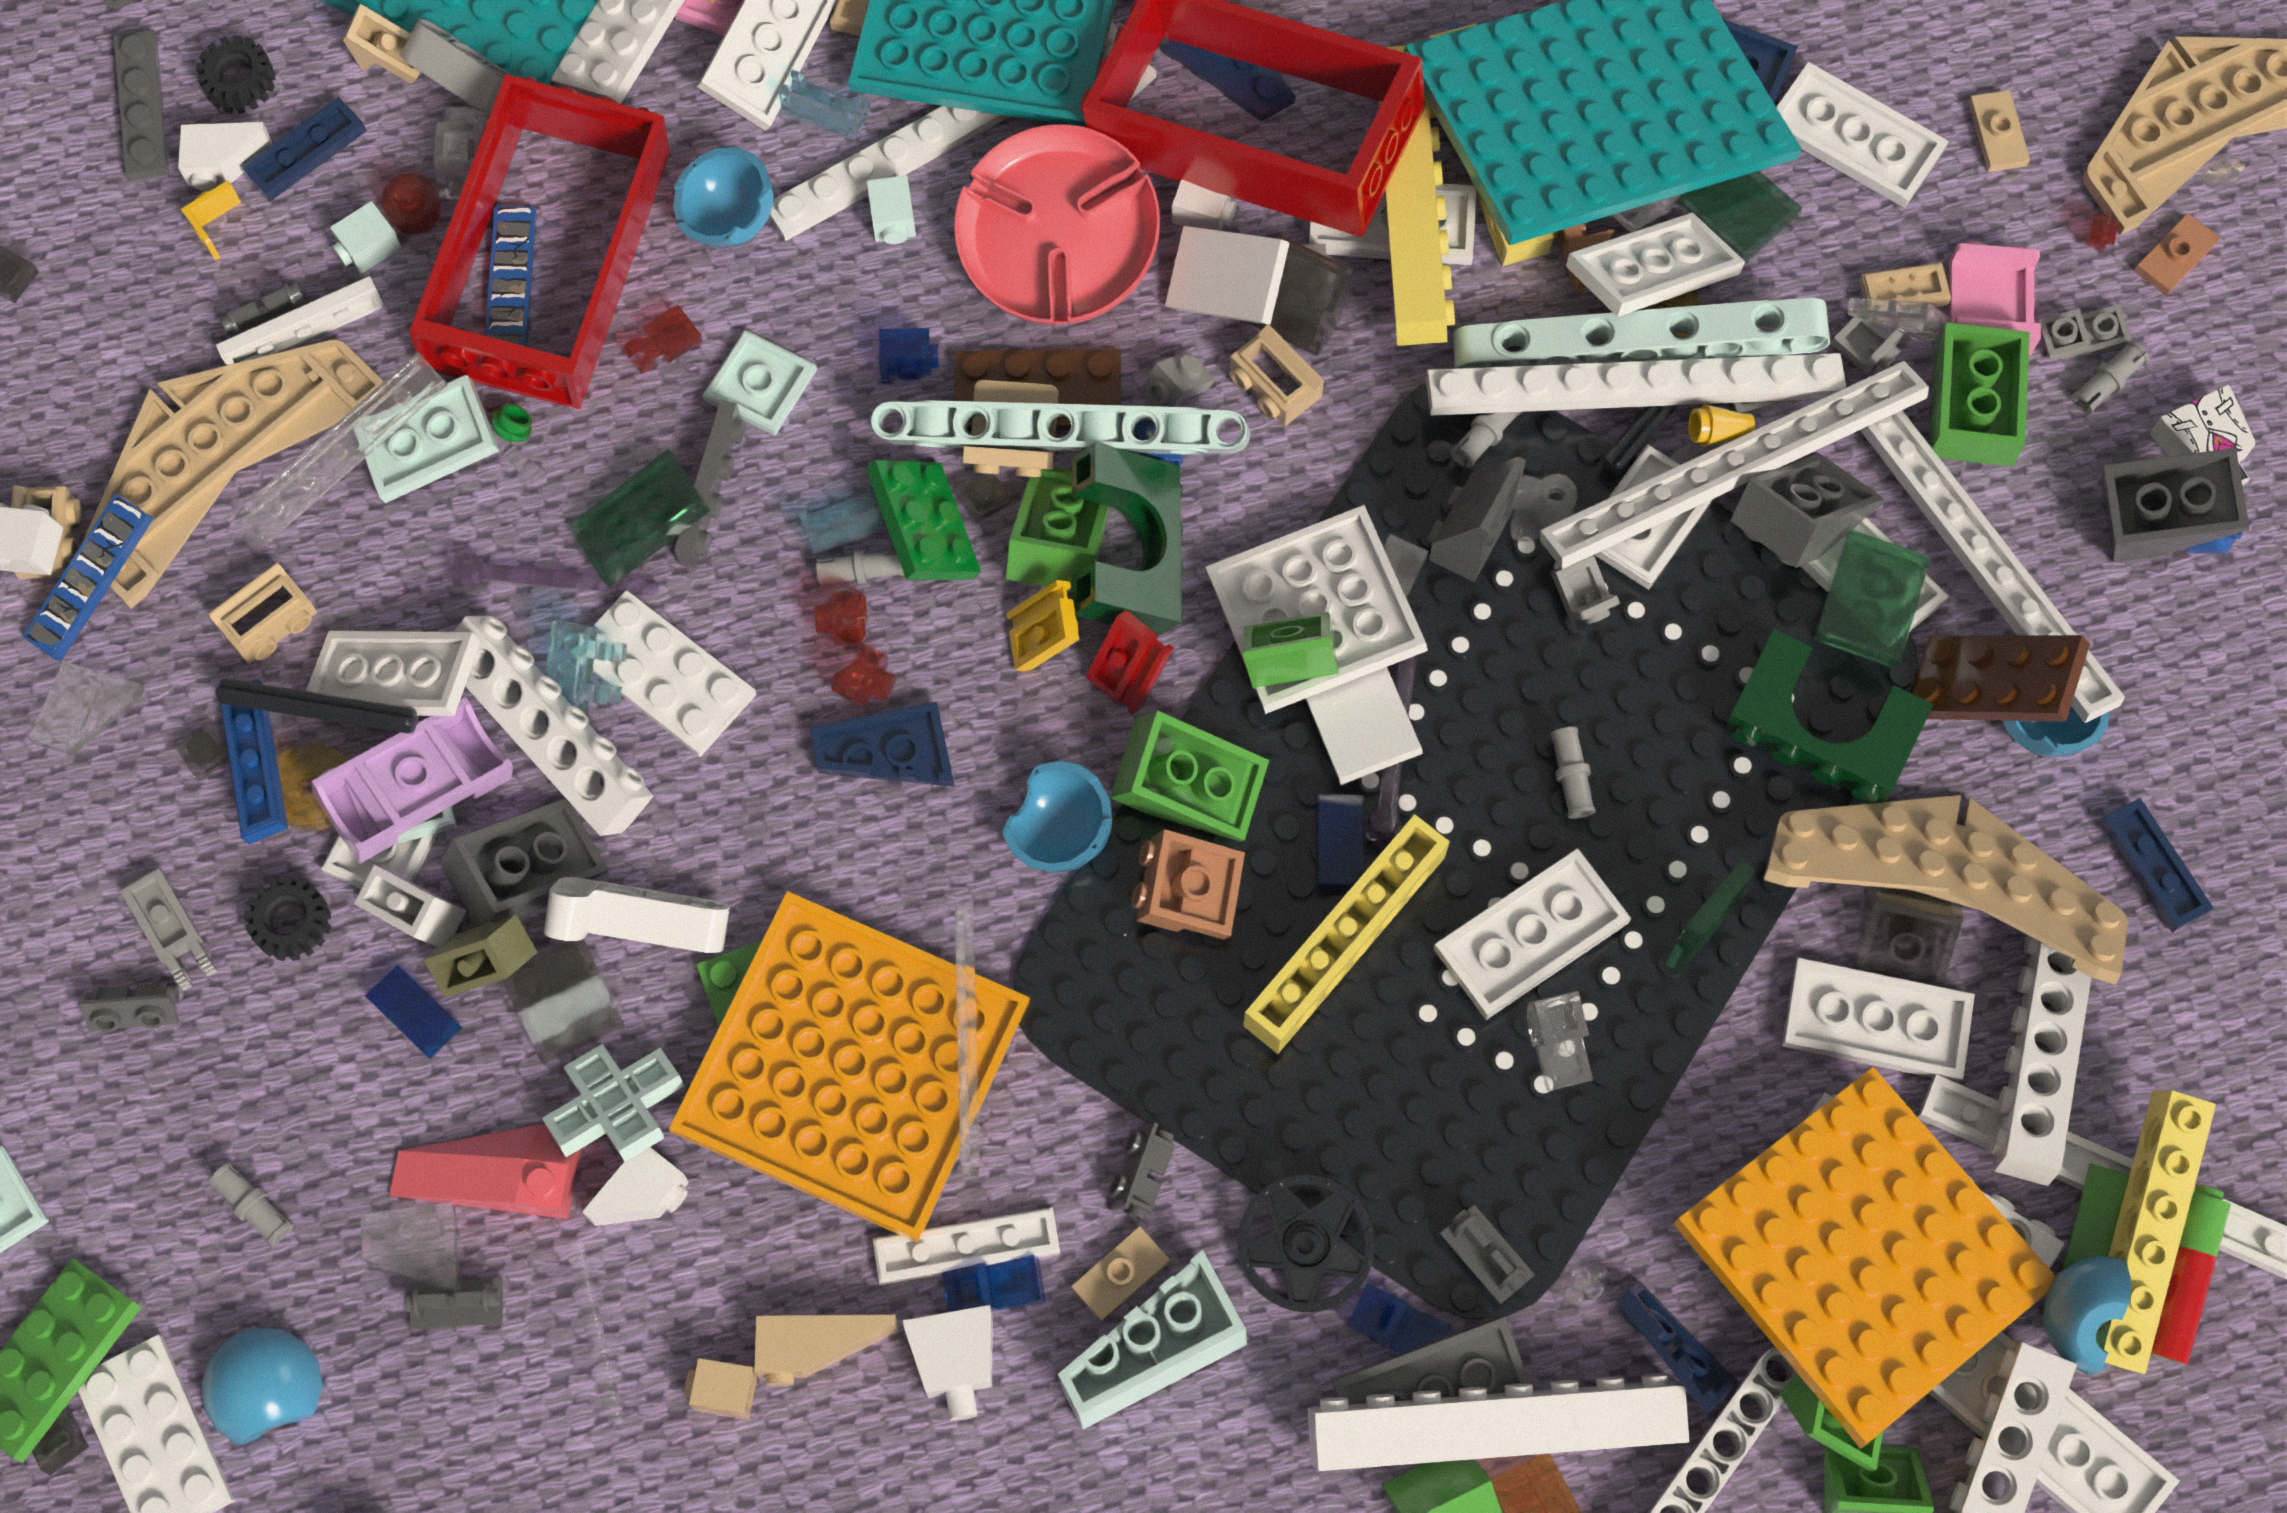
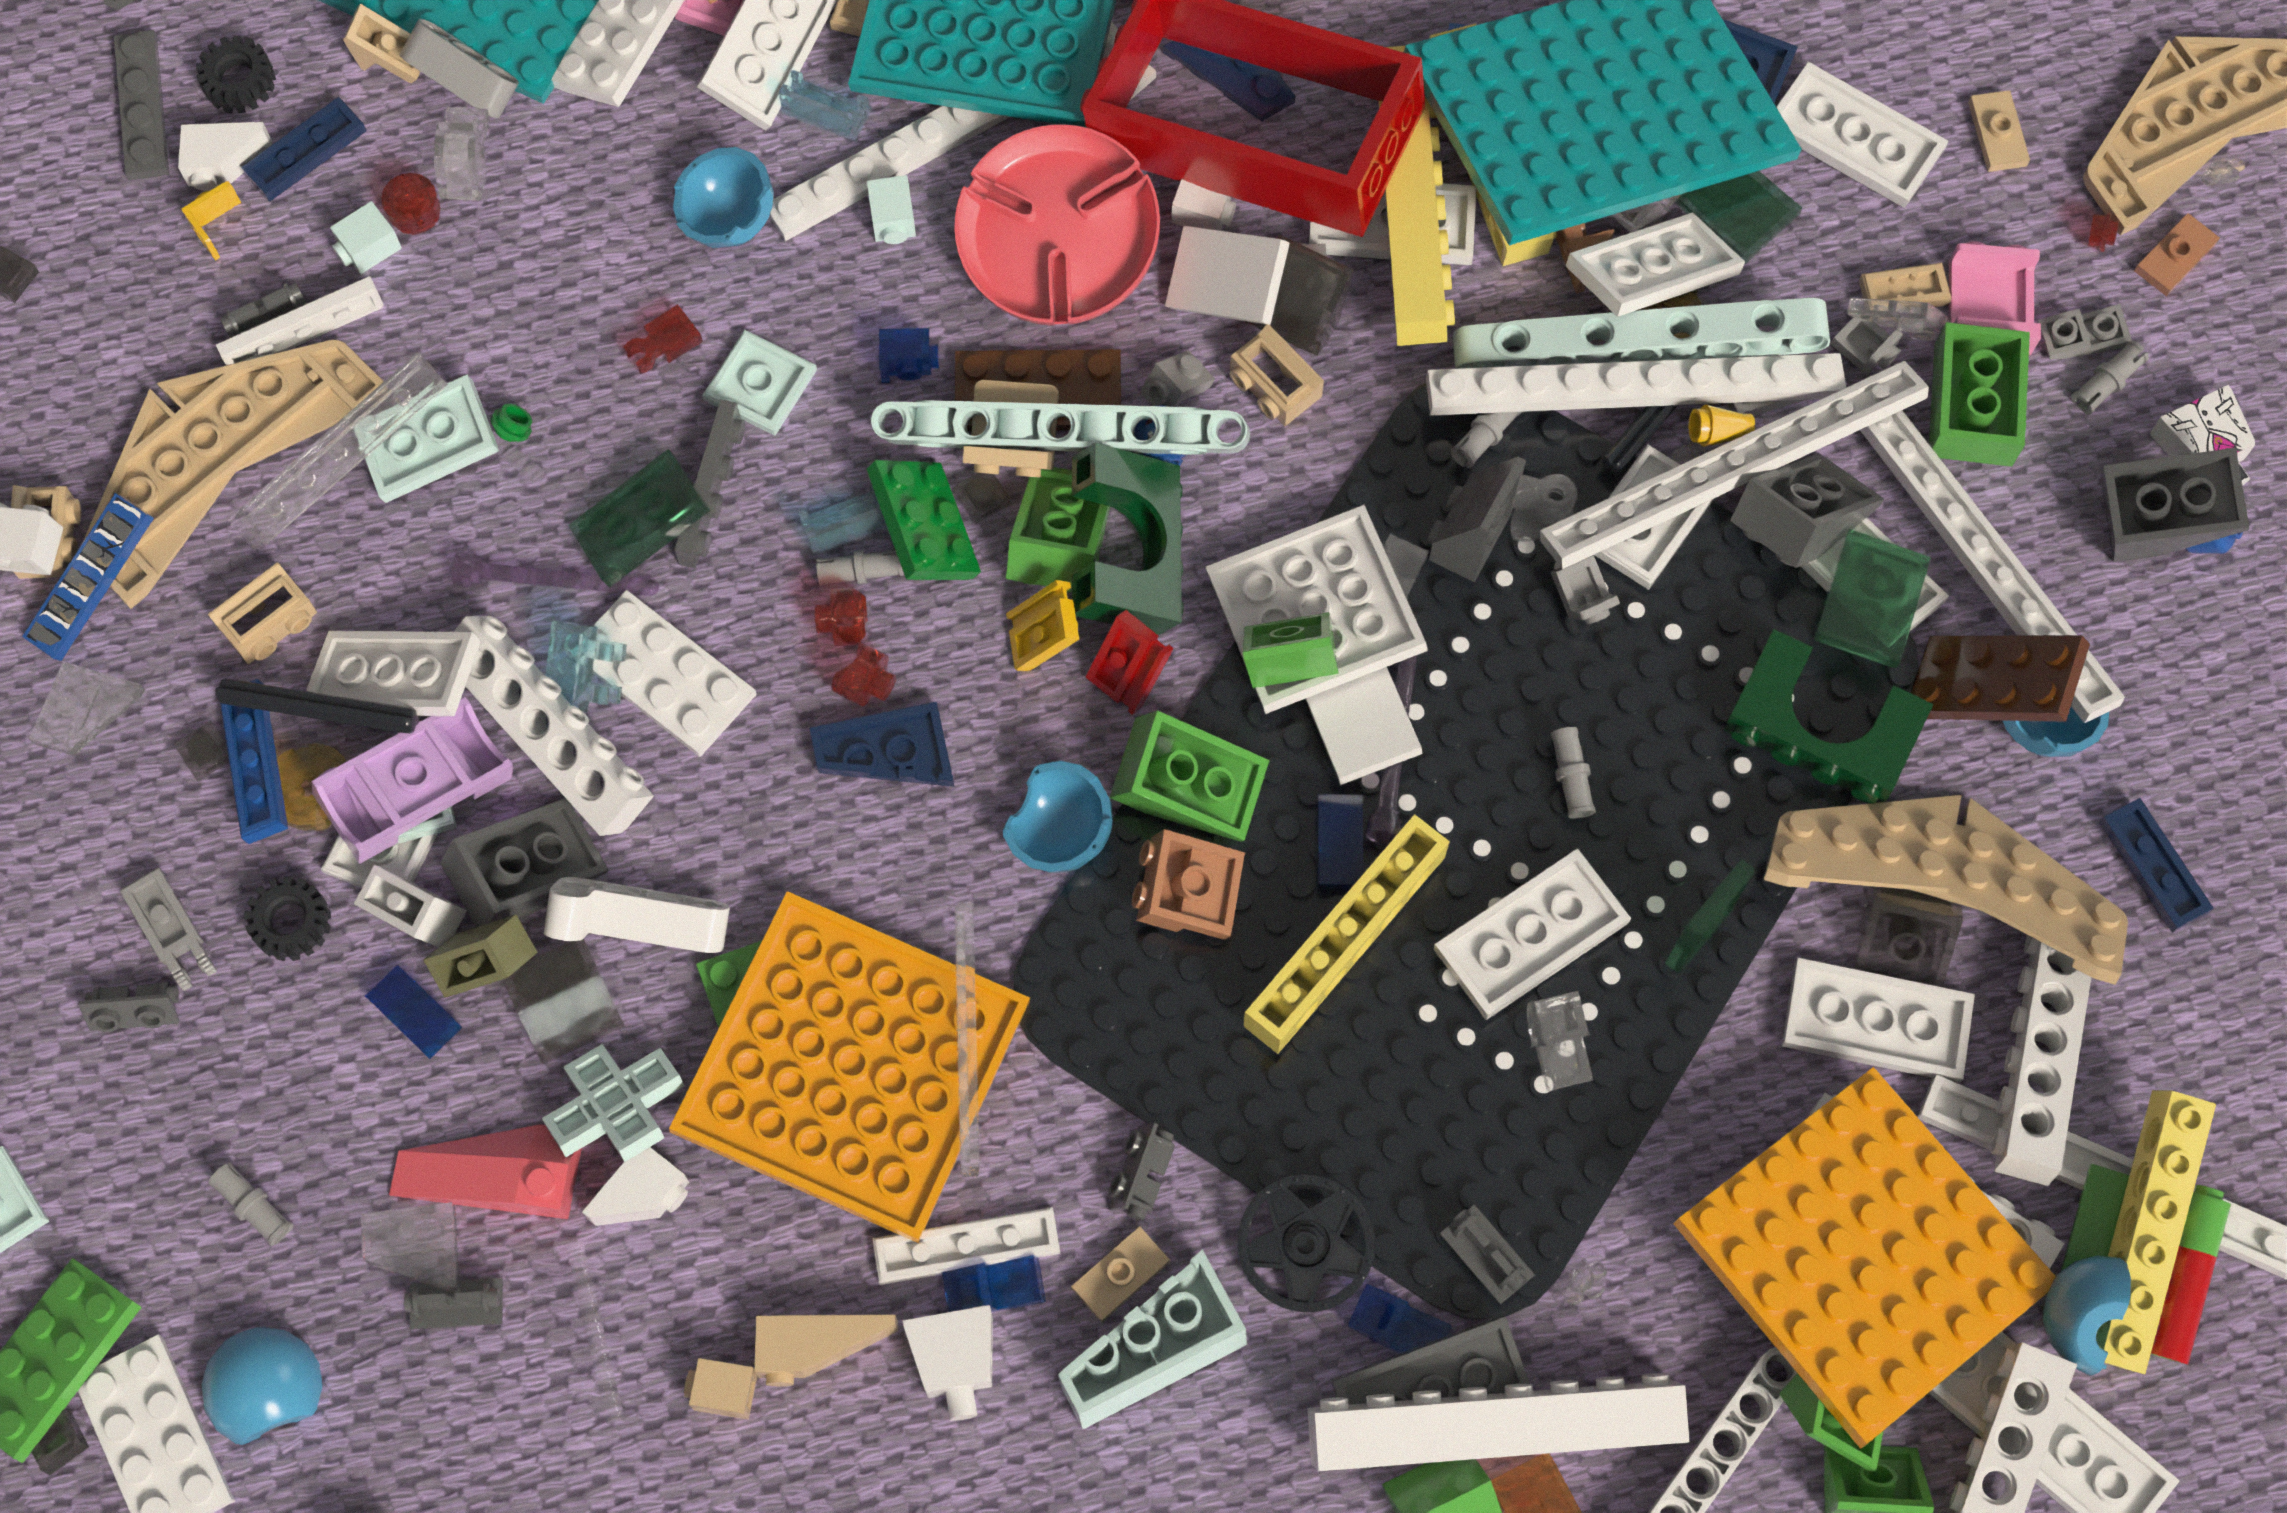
red door [409,74,670,409] -> none
tile [485,206,537,347] -> none
dark blue wing [1617,1281,1739,1414] -> none

